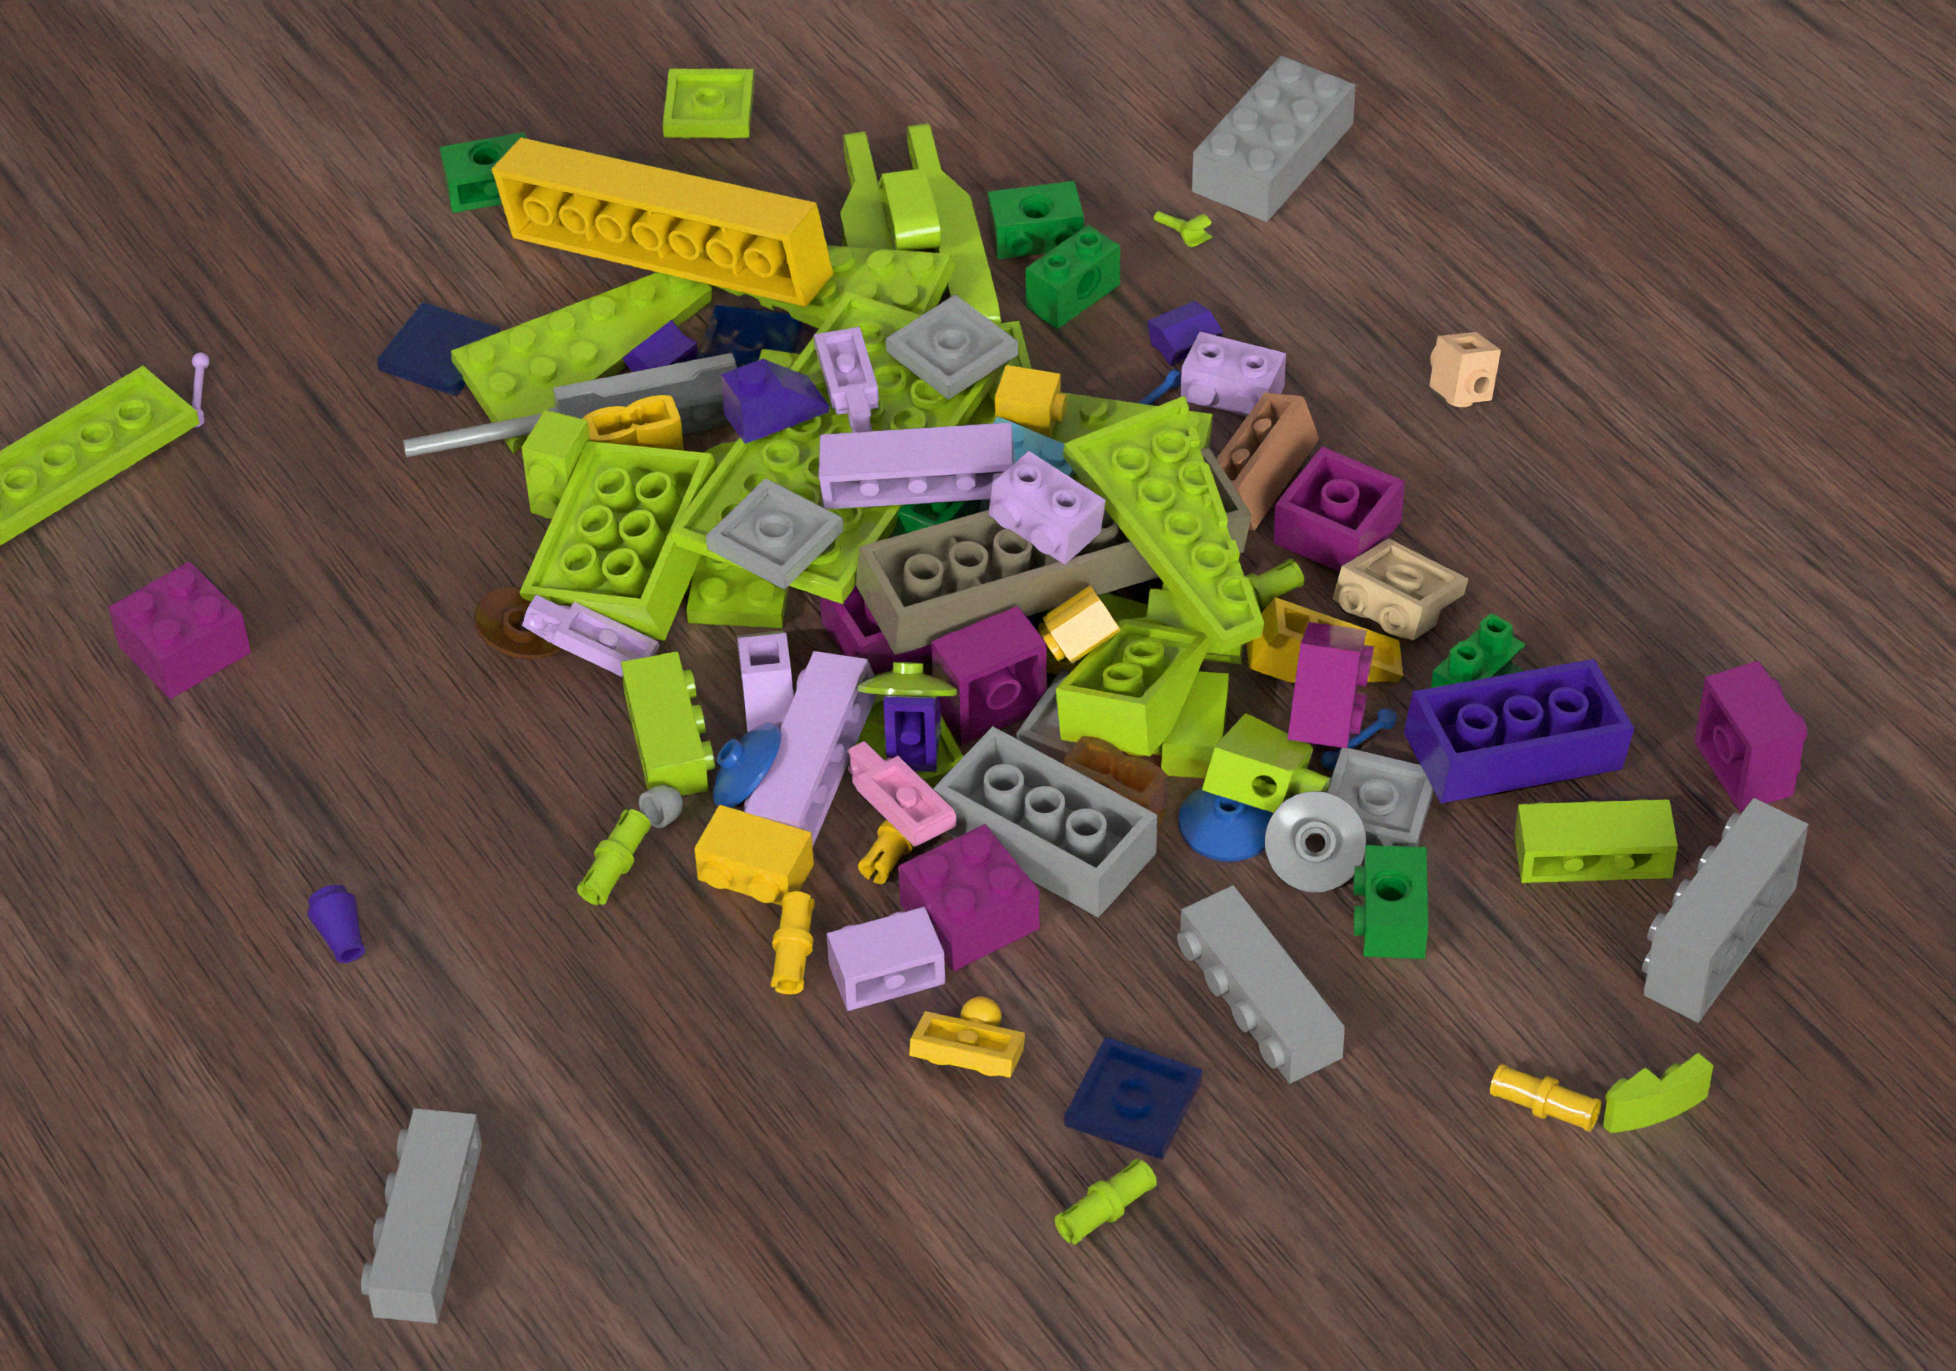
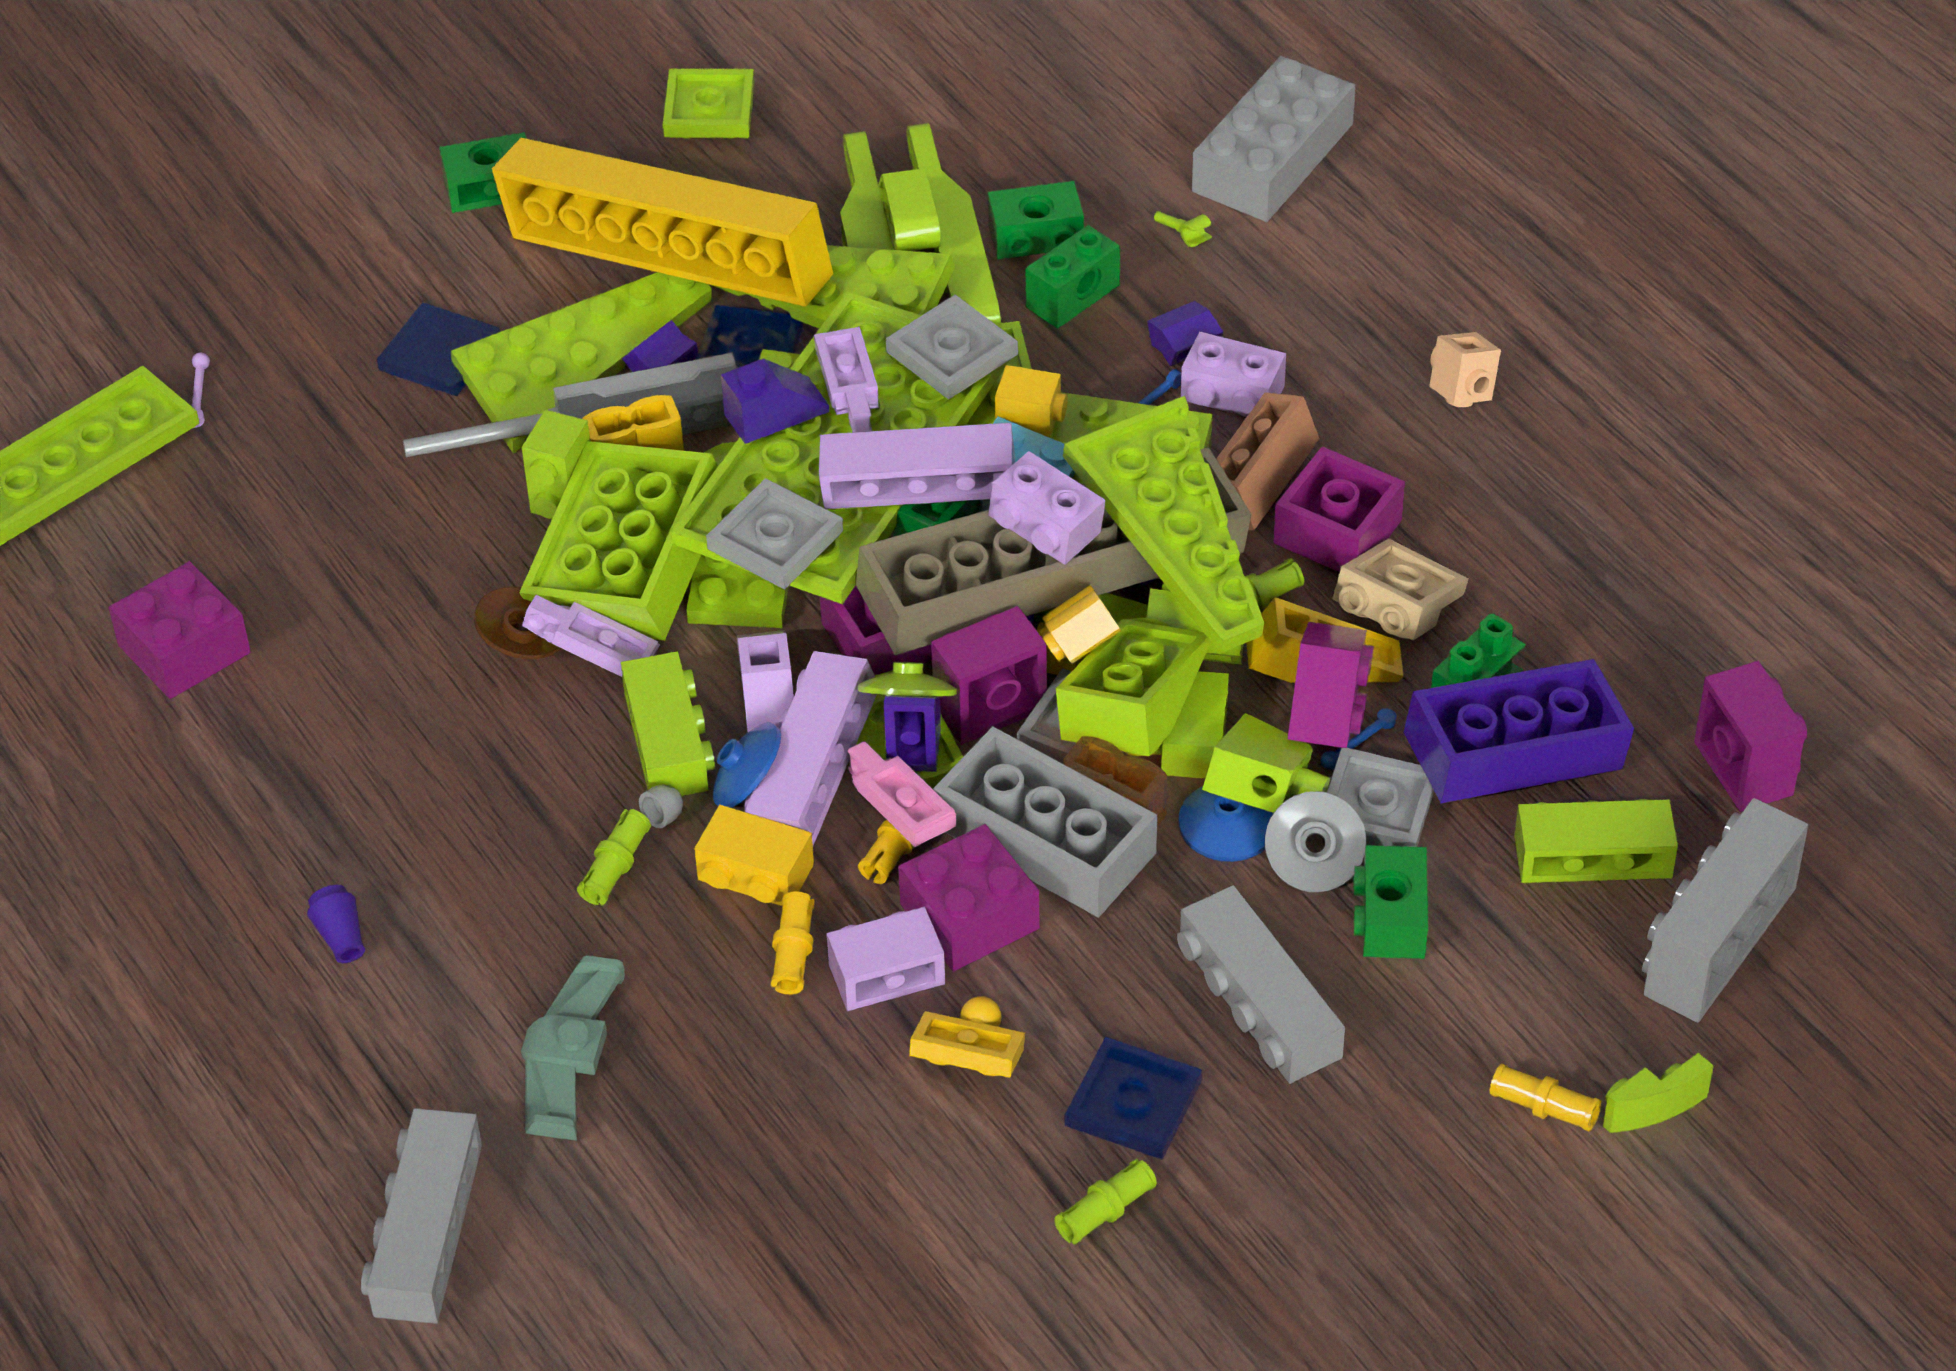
none -> sand green plate [521,956,625,1141]

